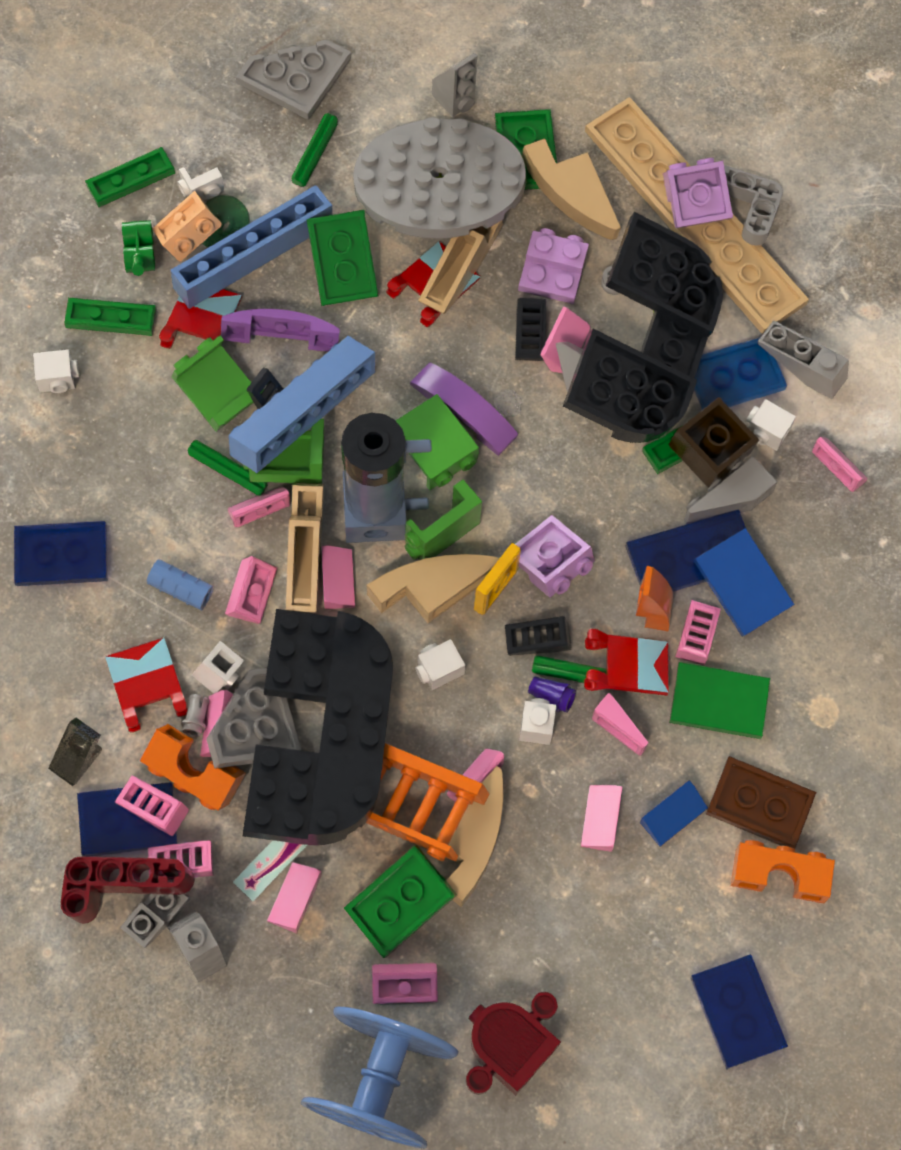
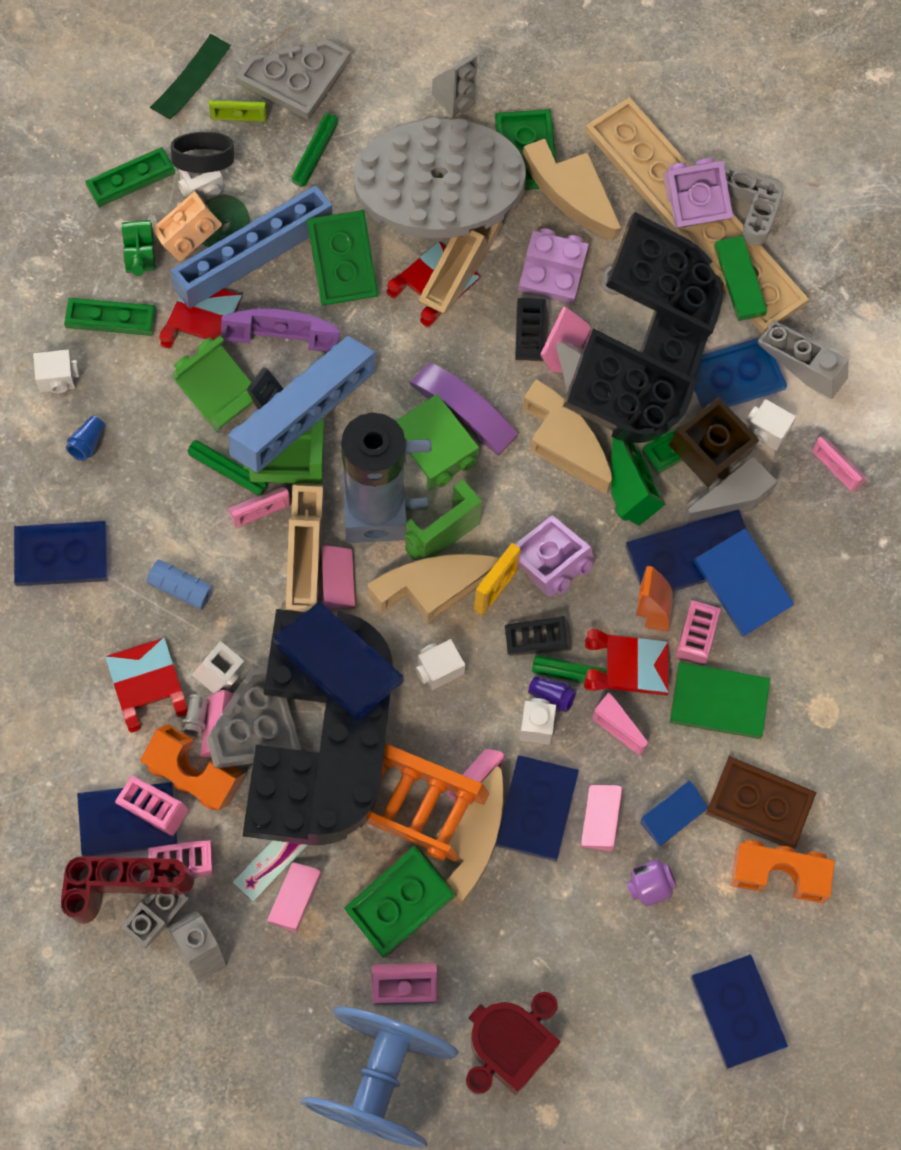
clear smoke slope [48,717,102,786] -> none
bright pink slope [225,556,277,624] -> none
none -> blue cone [66,416,105,461]
none -> dark green sticker [149,34,231,119]
none -> black tyre [171,132,234,173]
none -> lime slope [209,100,268,122]
none -> clear blue tile [273,601,404,719]
none -> clear blue tile [495,755,579,862]
none -> tan slope [522,379,612,494]
none -> green slope [611,437,666,526]
none -> medium lavender head [627,860,677,906]
none -> green tile [714,236,767,321]

